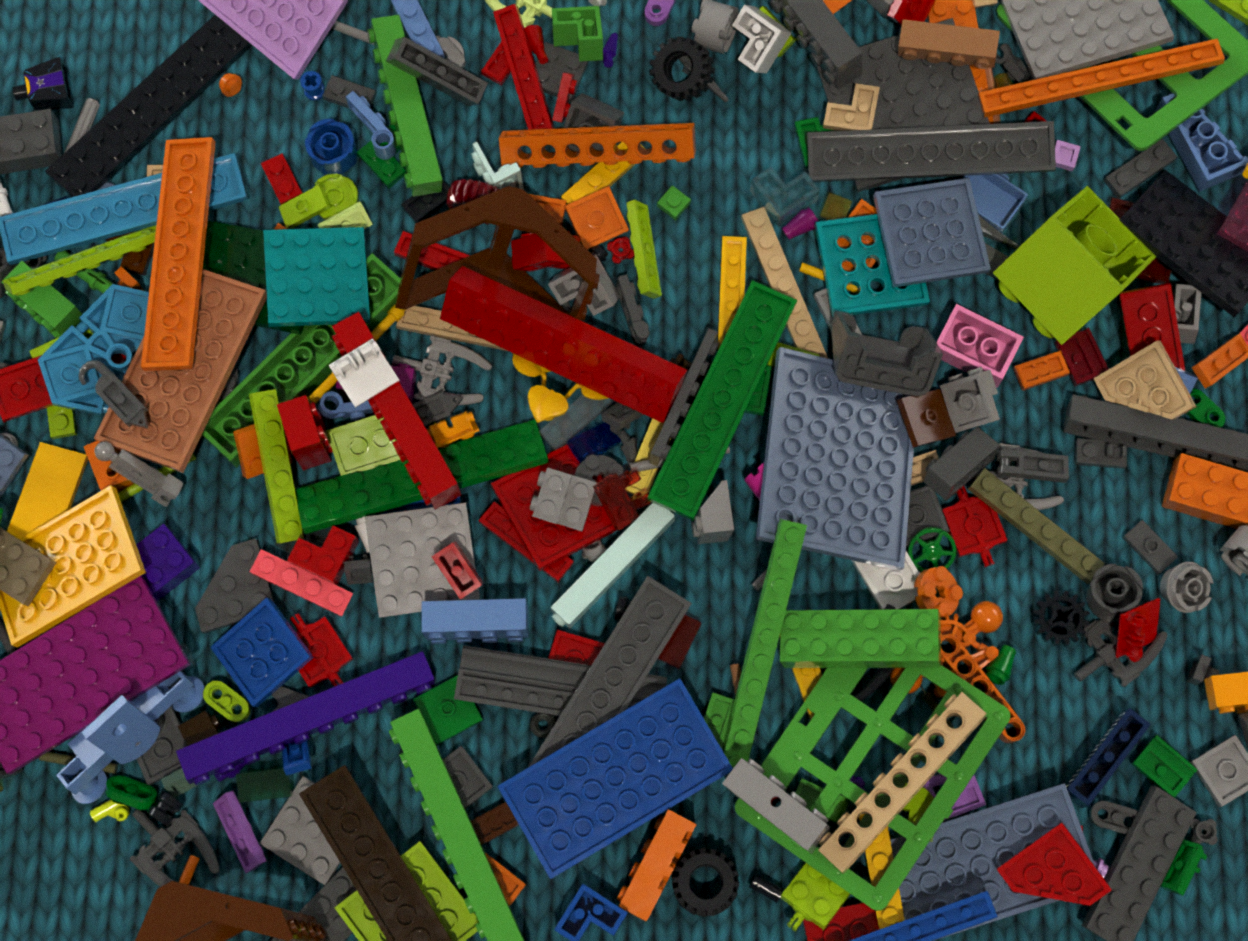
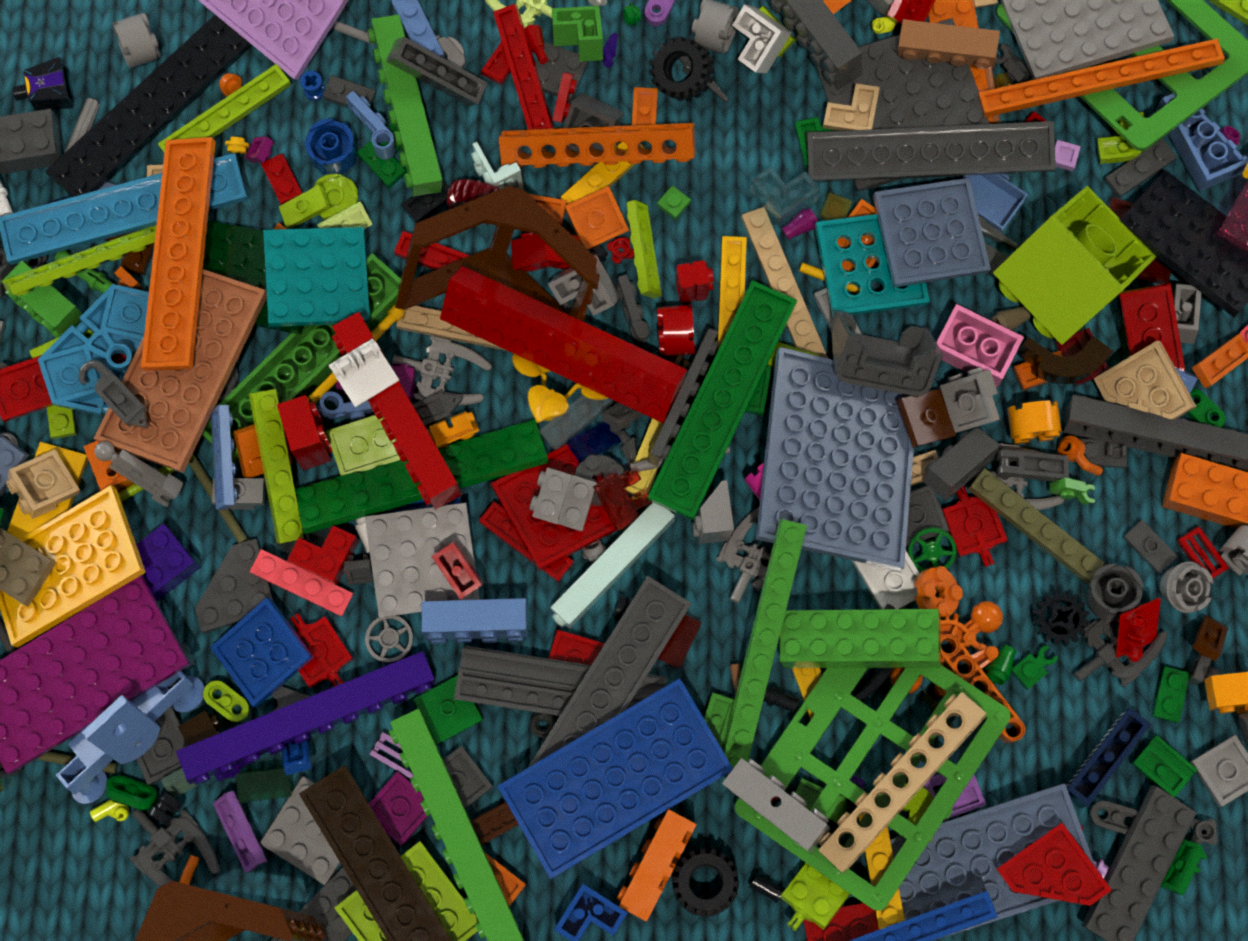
none -> tan plate [6,449,80,519]
none -> light grey brick [112,13,161,69]
none -> lime plate [158,64,291,153]
none -> olive bar [188,458,248,543]
none -> medium blue plate [211,405,237,510]
none -> light grey brick [212,478,265,510]
none -> yellow plate [225,137,249,154]
none -> magenta plate [244,137,274,163]
none -> light grey wheel [365,615,413,663]
none -> lavender tile [369,732,414,778]
none -> magenta plate [369,771,428,846]
none -> green plate [623,3,641,27]
none -> orange plate [632,87,658,125]
none -> red brick [657,305,695,356]
none -> red brick [676,260,714,304]
none -> light grey bar [717,507,771,603]
none -> black pin [763,686,800,713]
none -> neon yellow arm [871,16,897,34]
none -> dark tan cone [991,306,1030,331]
none -> light orange brick [1007,401,1062,444]
none -> green plate [1011,645,1058,690]
none -> dark brown arch [1018,336,1113,384]
none -> bright green plate [1049,477,1095,505]
none -> orange plate [1058,436,1103,476]
none -> lime plate [1097,112,1144,164]
none -> green plate [1152,666,1190,724]
none -> red tile [1177,526,1229,579]
none -> reddish brown plate [1192,615,1228,661]
none -> magenta plate [1219,126,1241,146]

